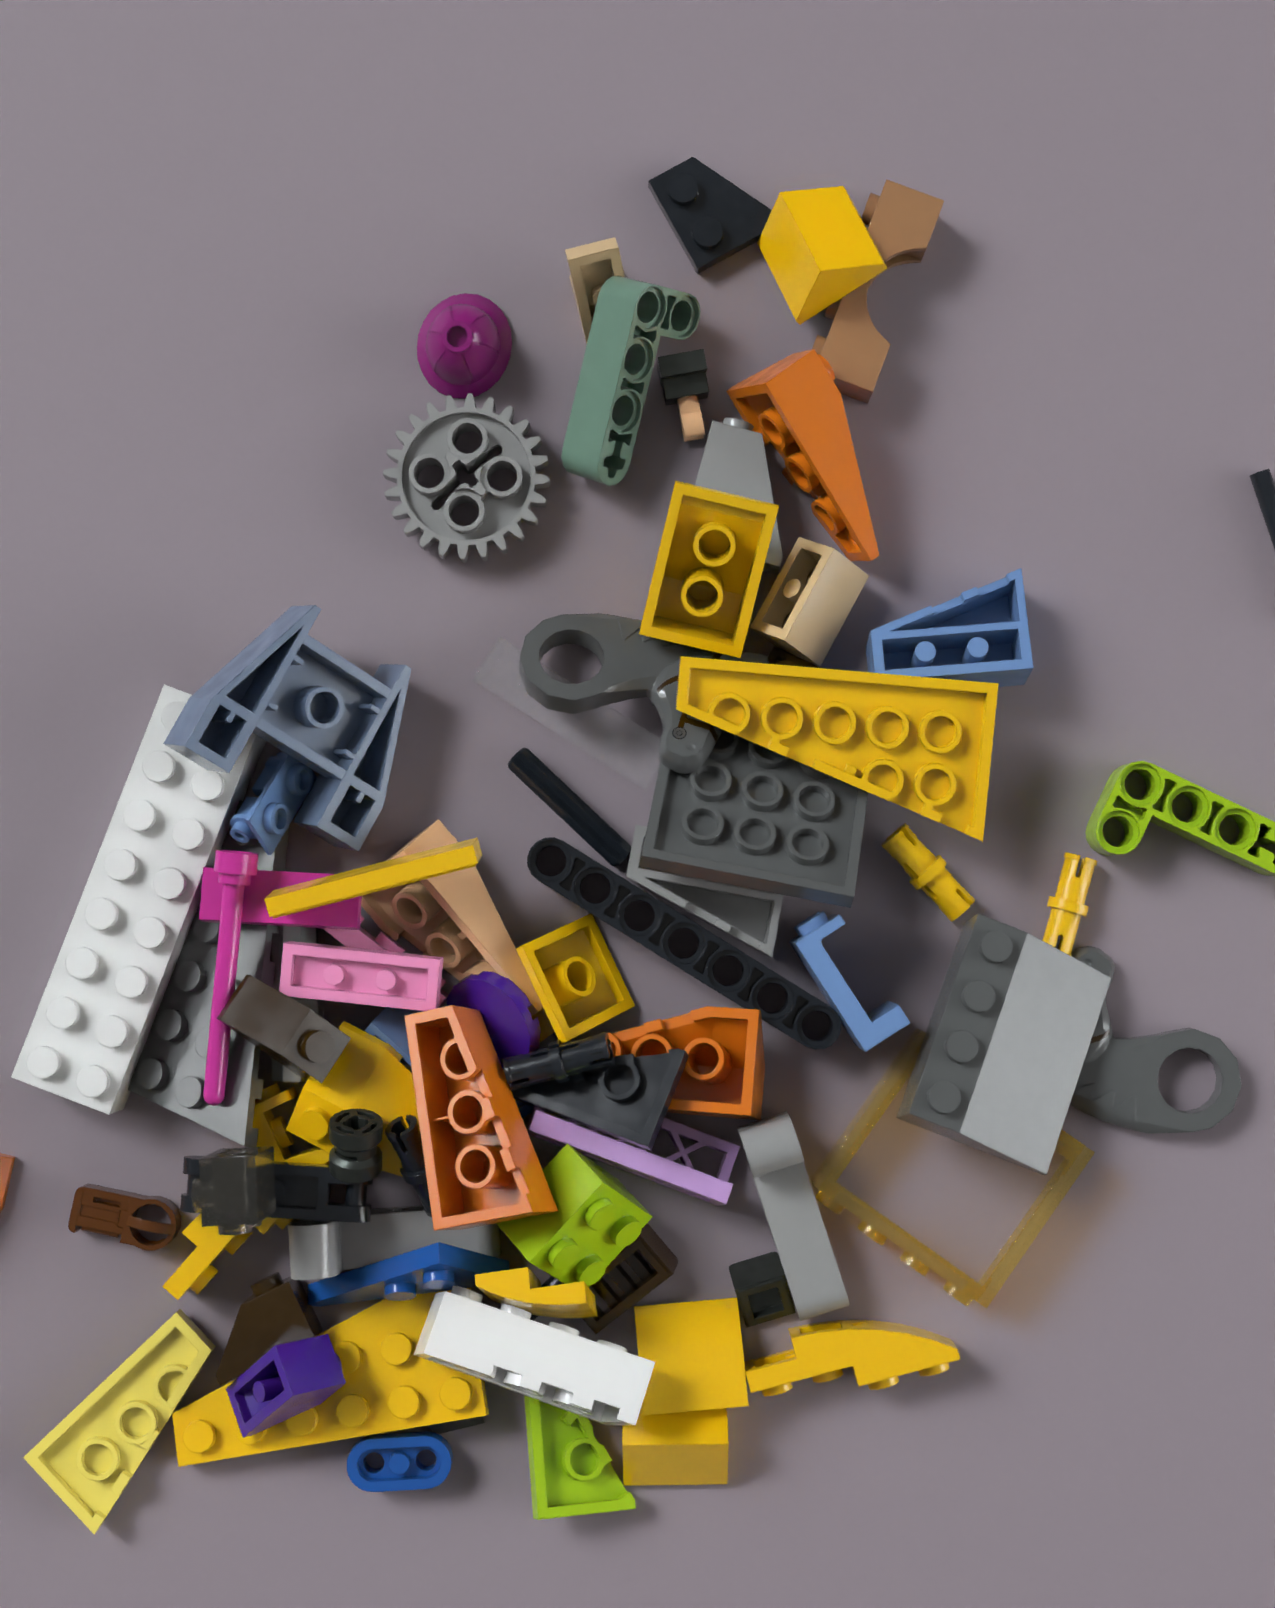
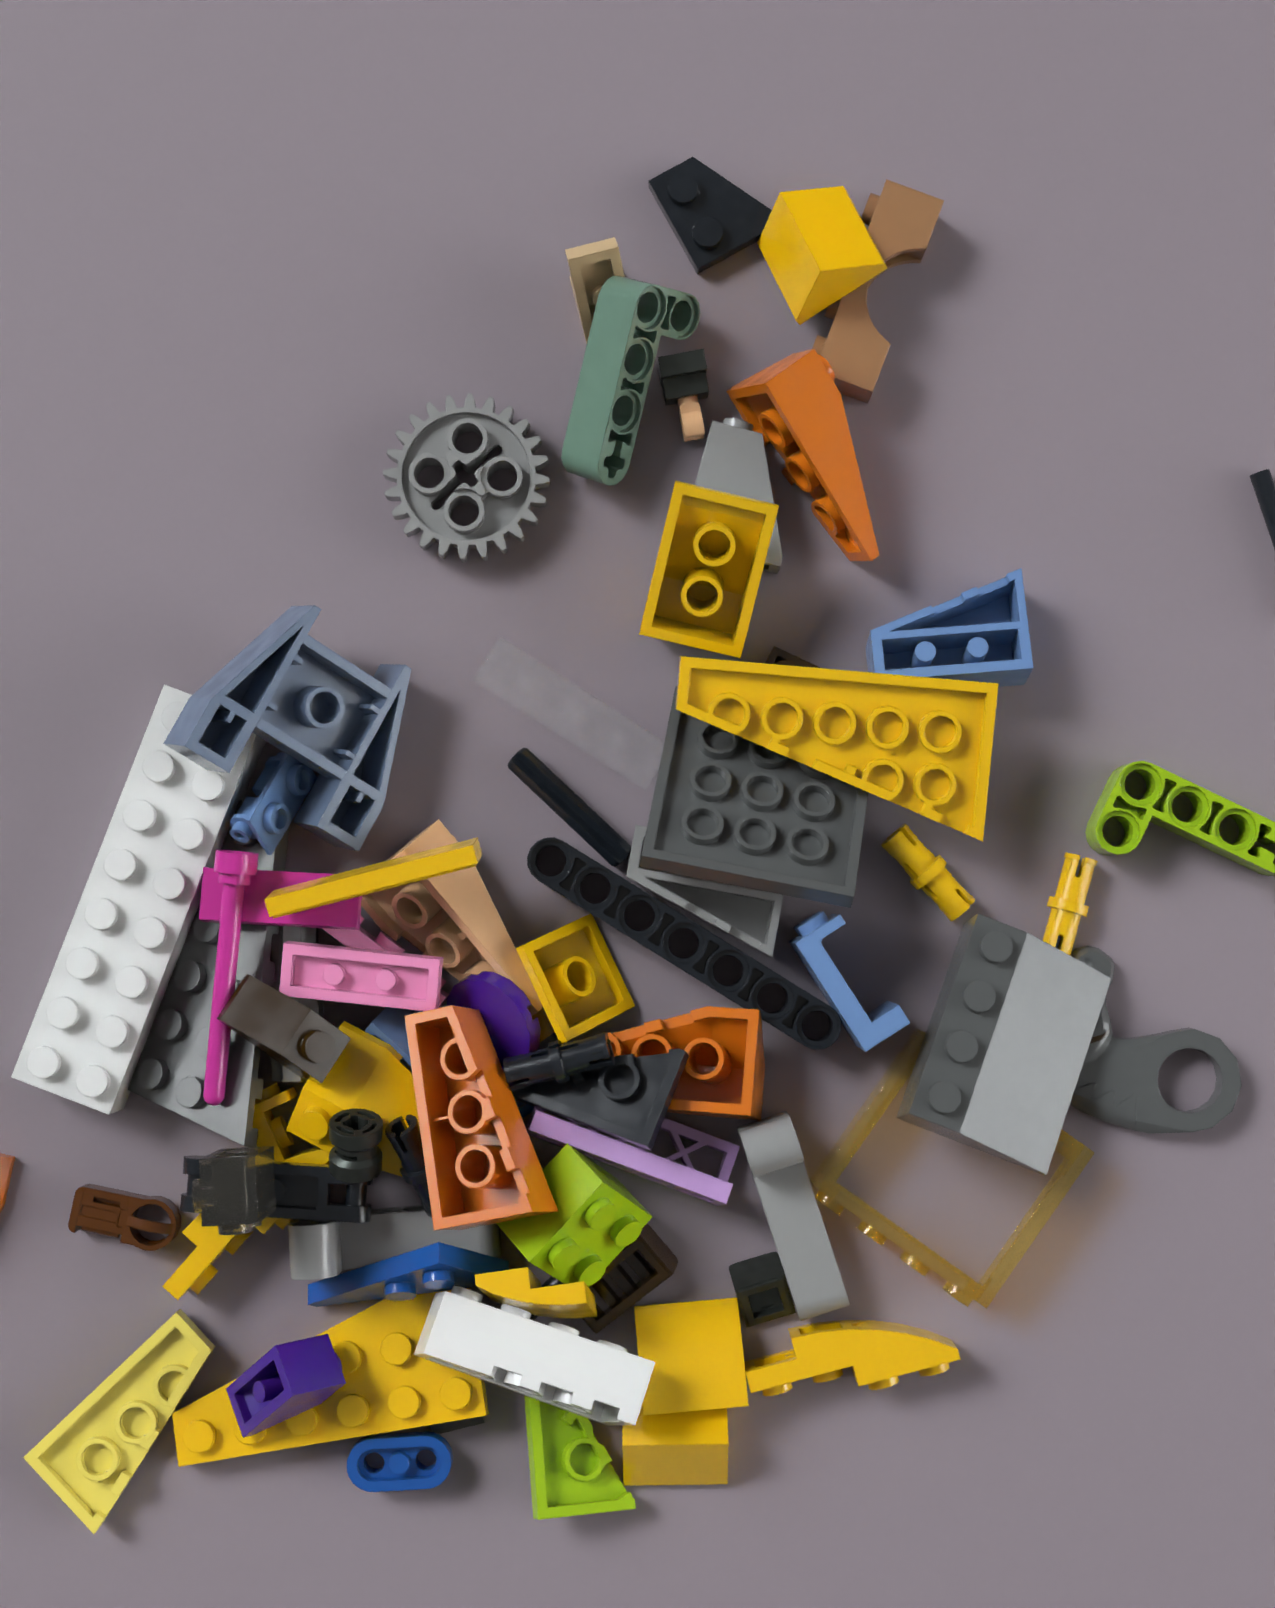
dark brown slope [216,1272,323,1385] -> none
magenta hat [417,293,512,399] -> none
dark grey animal [519,613,769,774] -> none
tan brick [750,537,869,666] -> none

